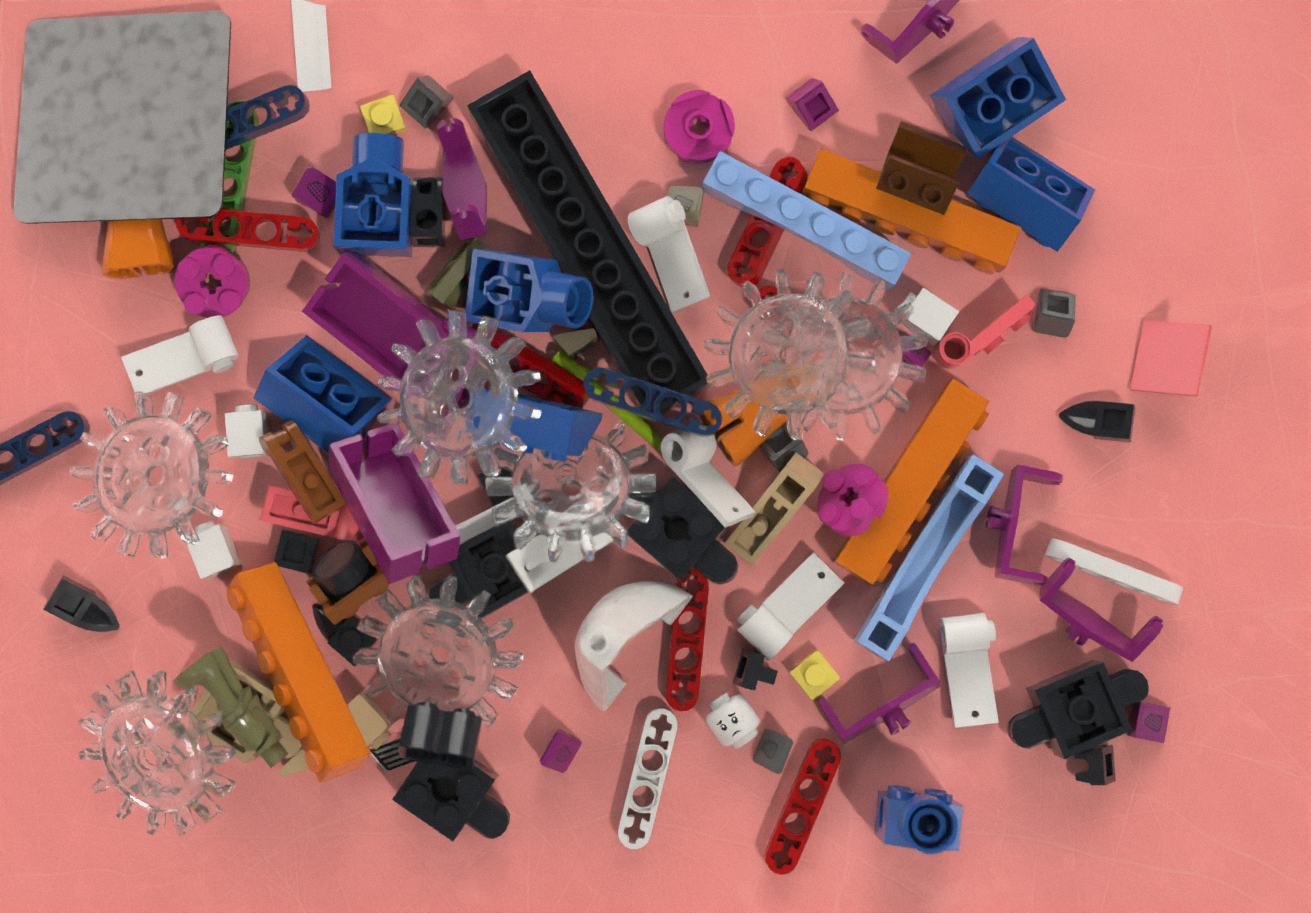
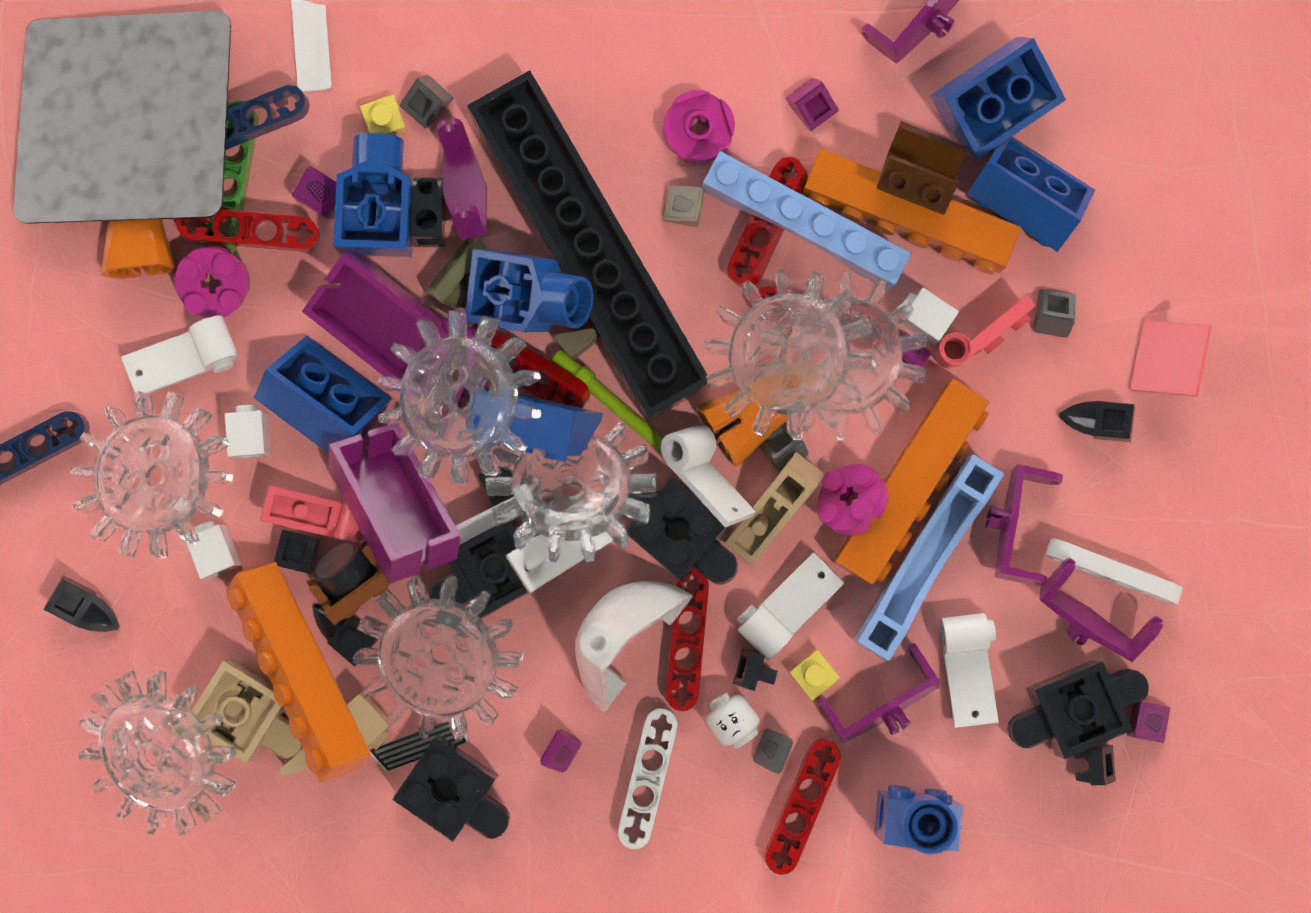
olive piece [173,646,289,768] -> none
dark orange plate [259,420,346,525] -> none
black brick [399,702,482,769] -> none
dark blue beam [584,367,722,437] -> none
white door [628,196,711,313] -> none

